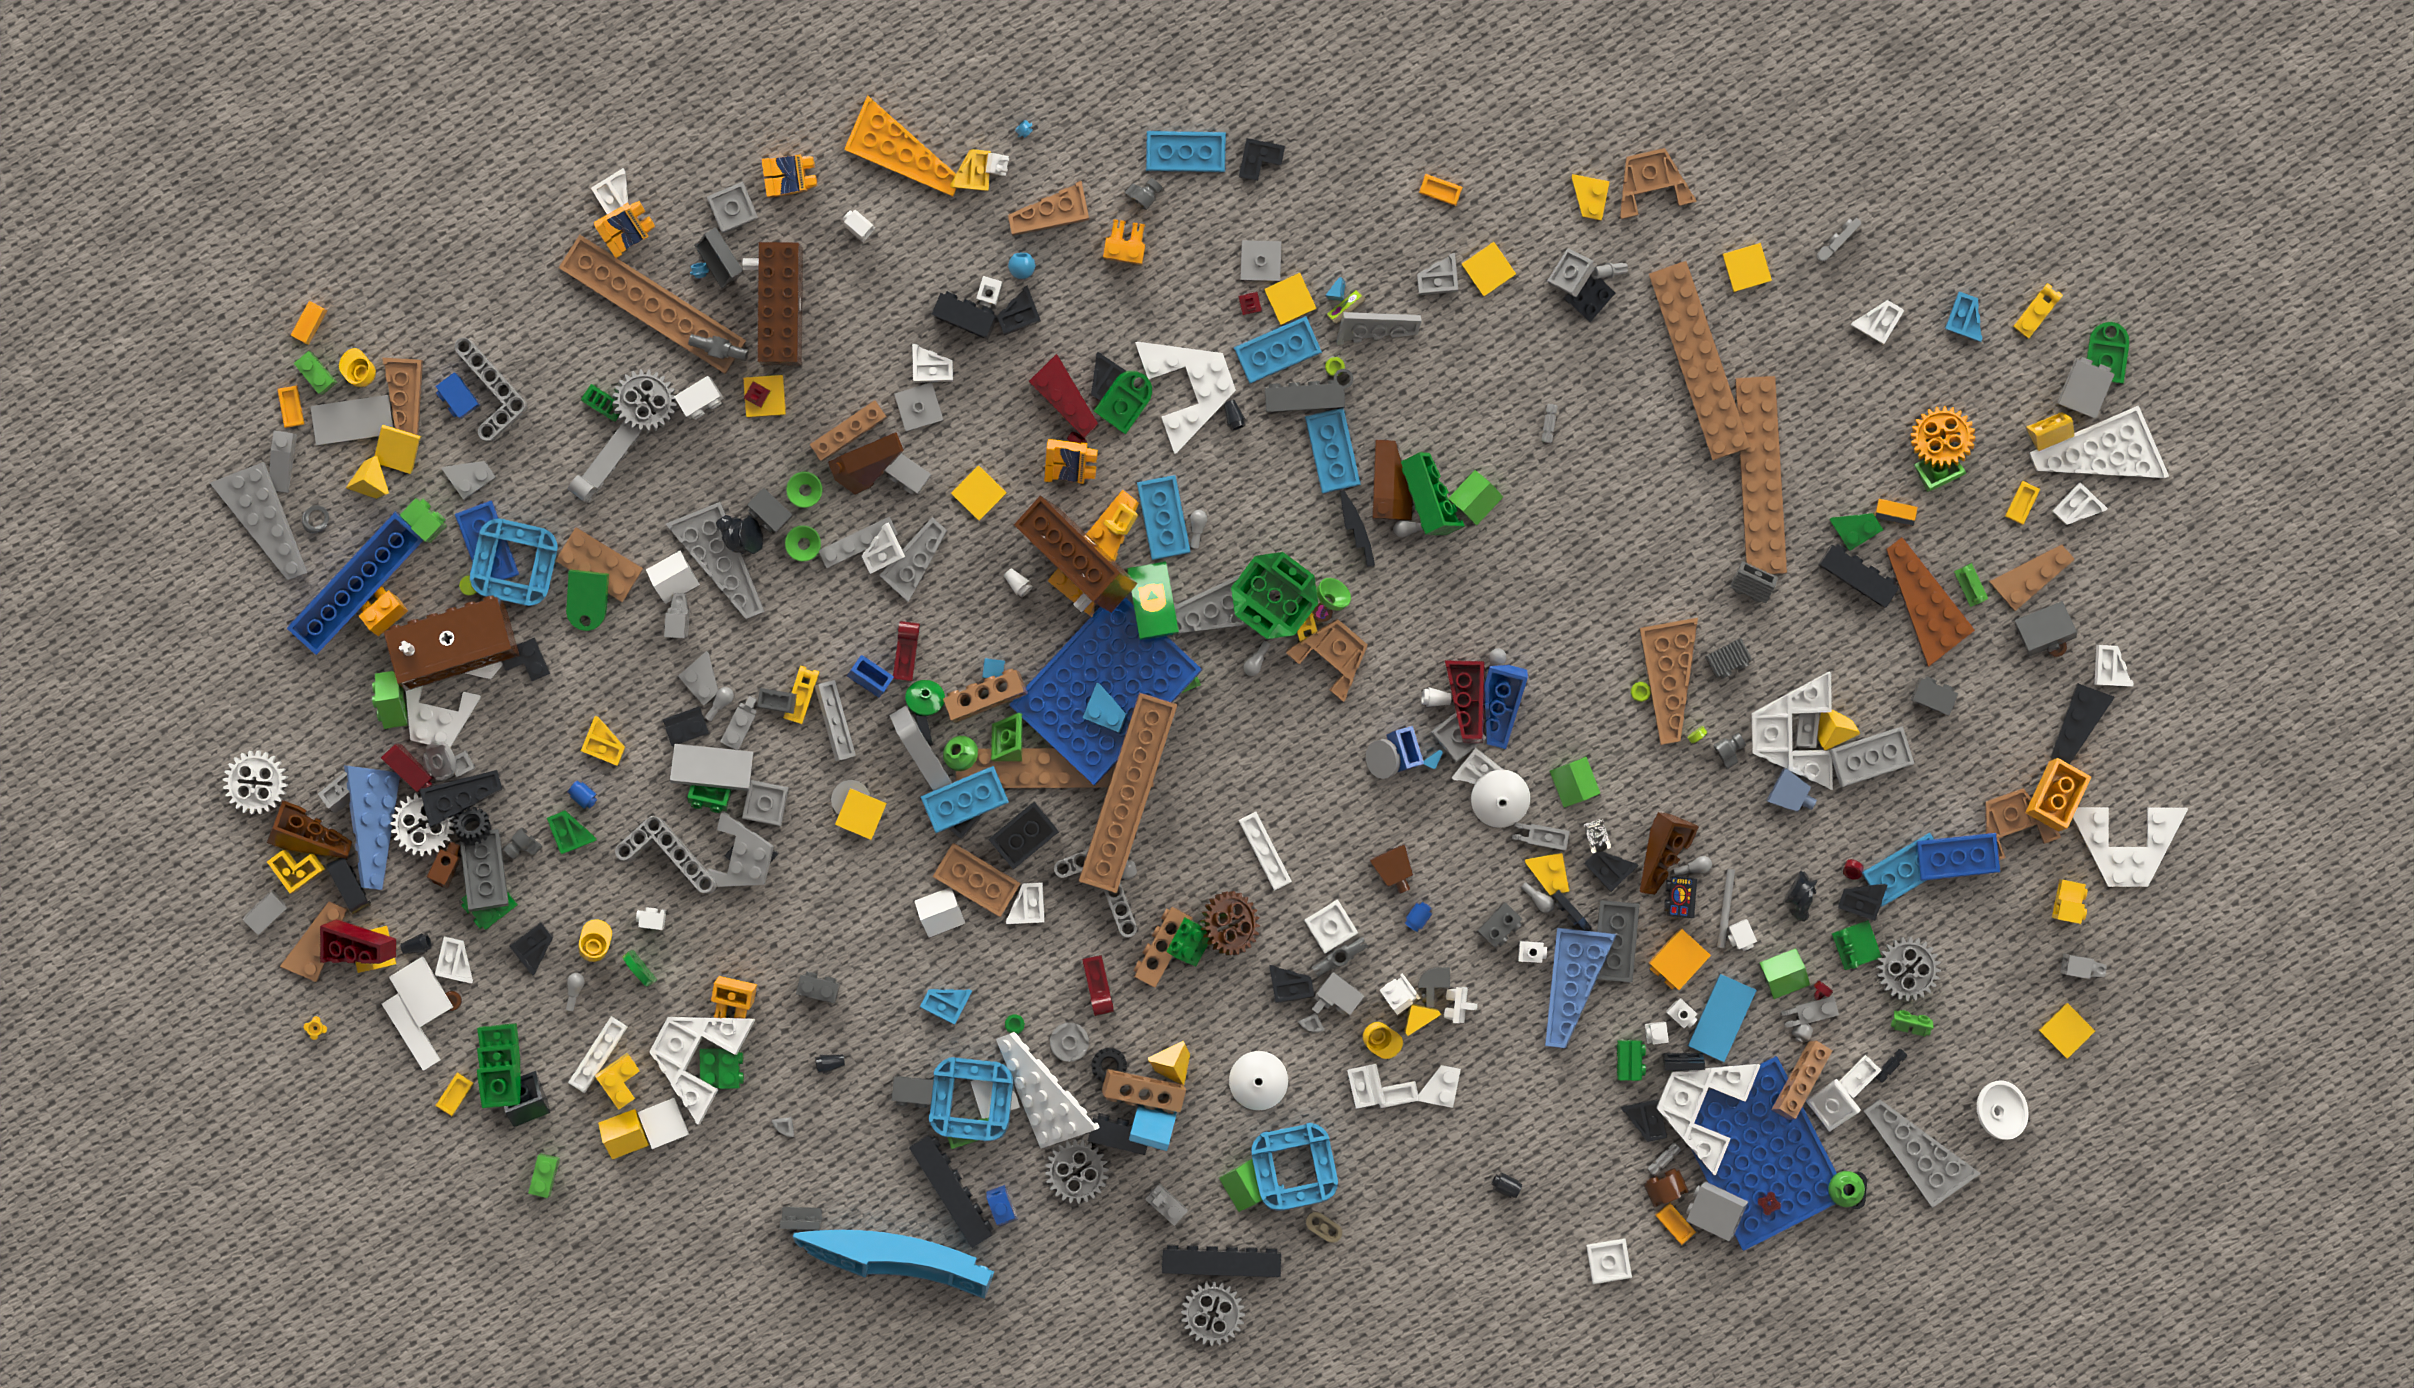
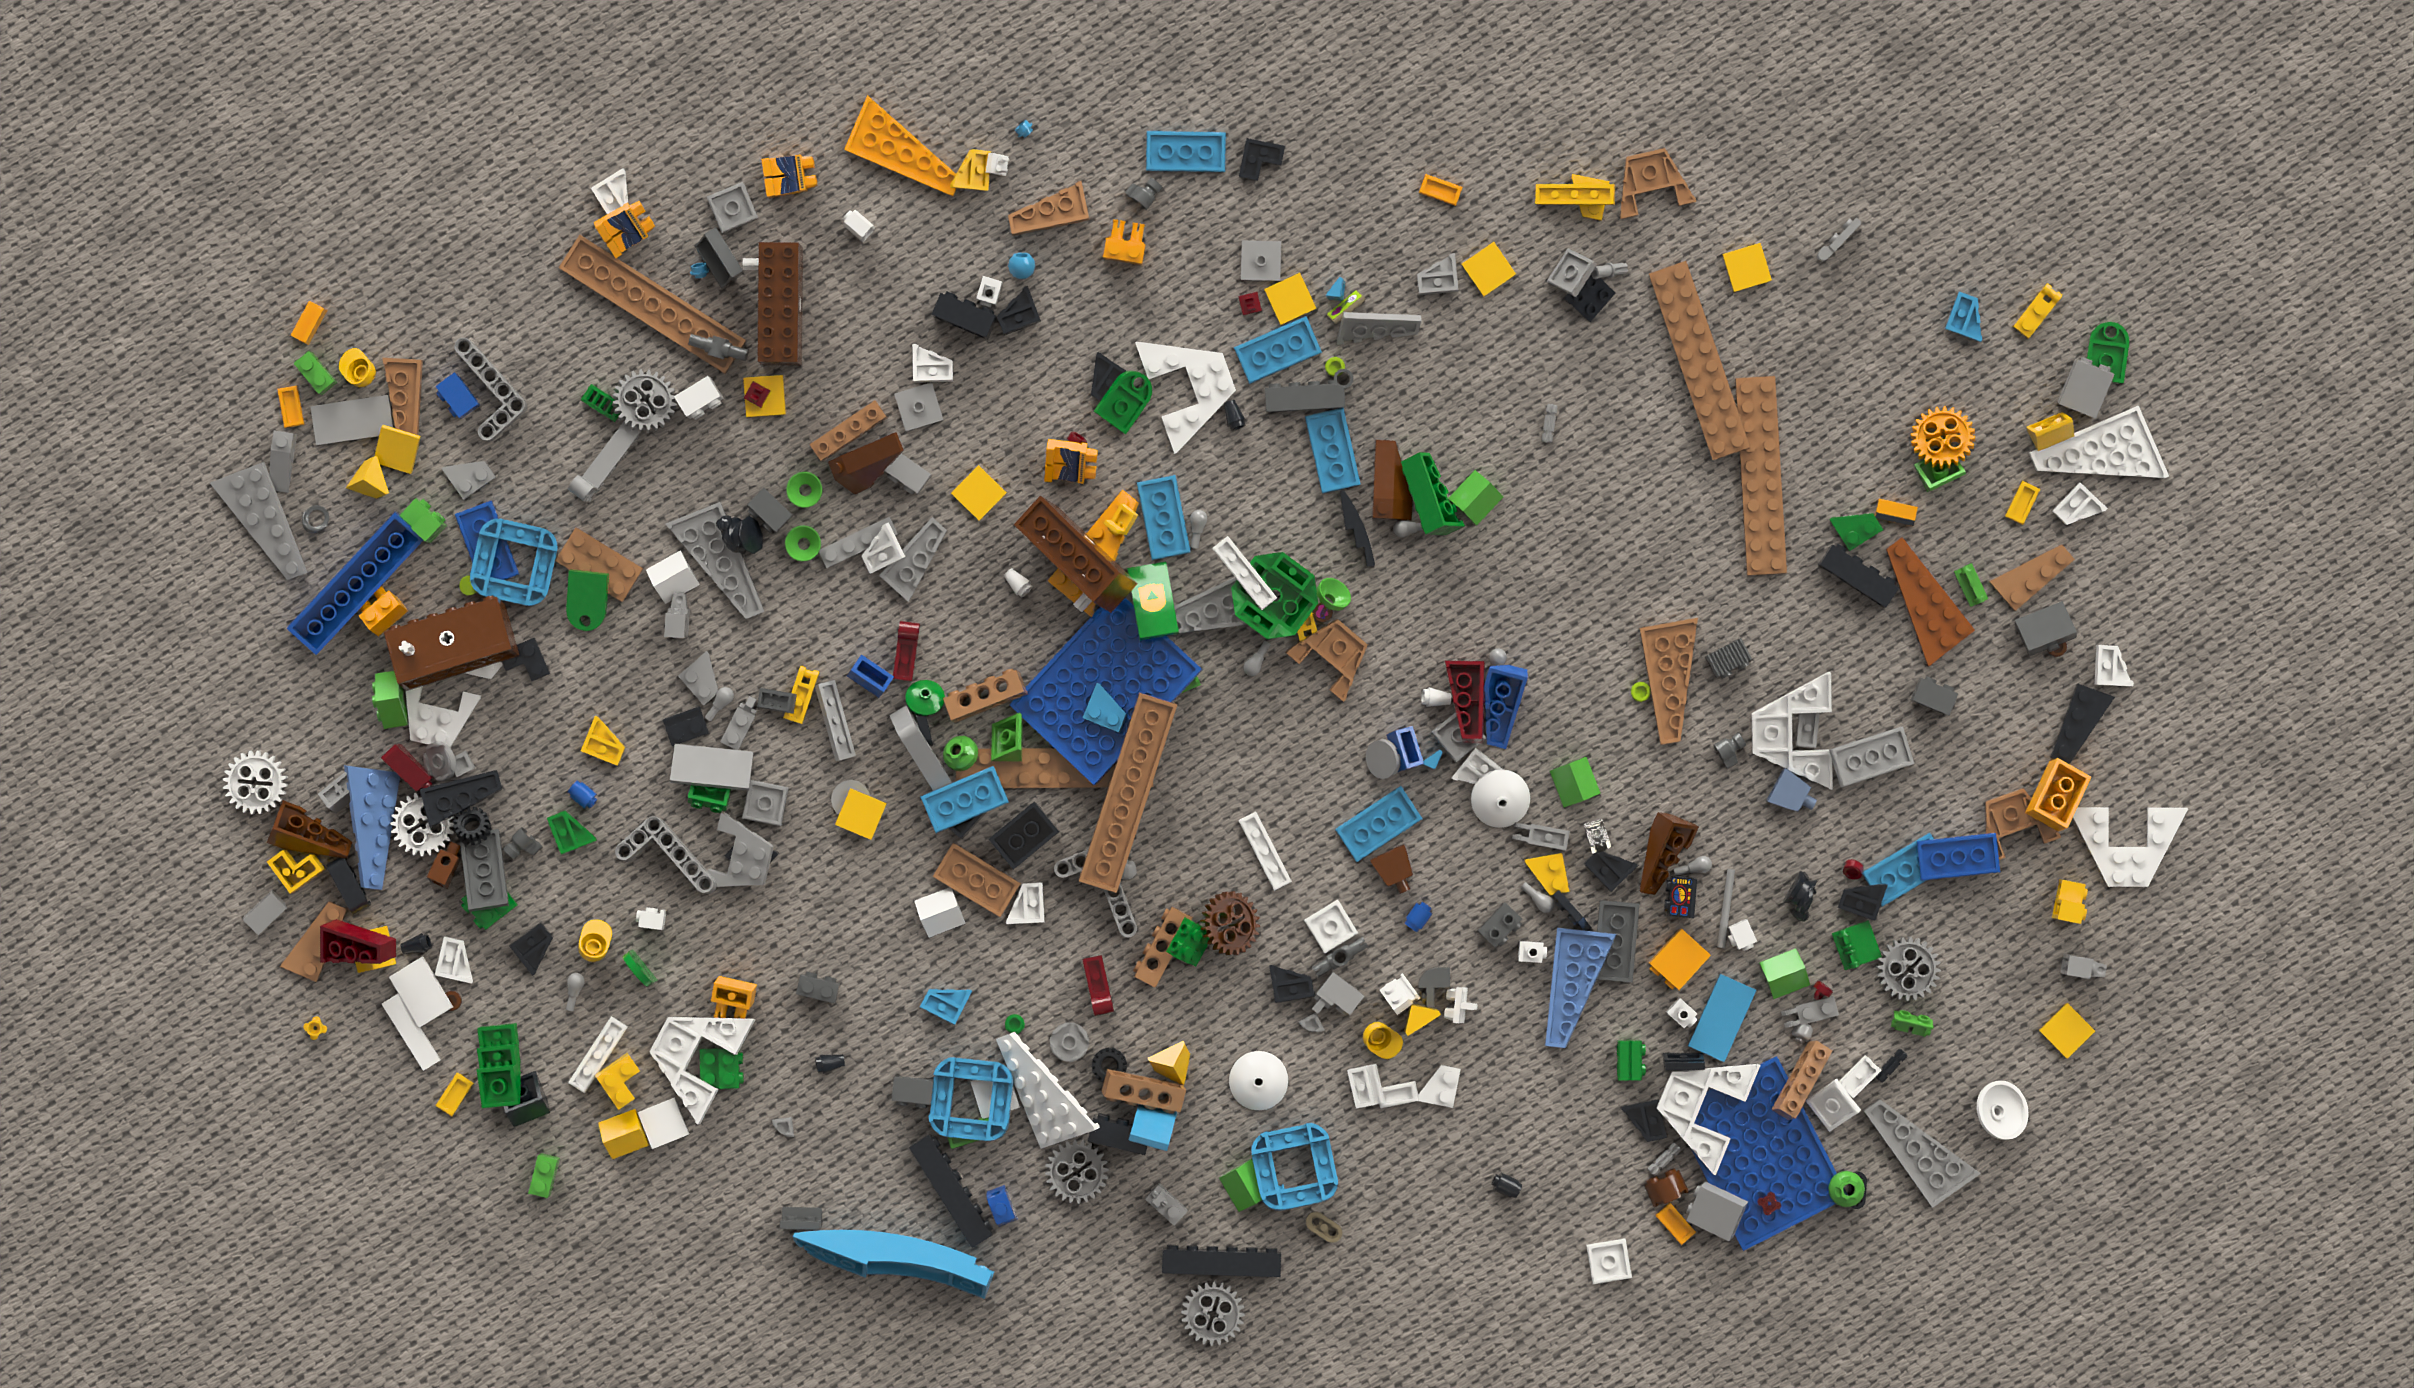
dark azure slope [982,658,1005,678] -> none
dark red wedge [1029,354,1099,439] -> none
white brick [1645,1022,1669,1044] -> none
lime tile [1687,726,1707,744] -> none
dark grey brick [1730,561,1778,603] -> none
yellow slope [1817,710,1860,751] -> none
white wing [1851,300,1904,344] -> none
none -> white tile [1212,536,1277,610]
none -> dark azure tile [1335,786,1422,862]
none -> yellow plate [1535,184,1615,205]

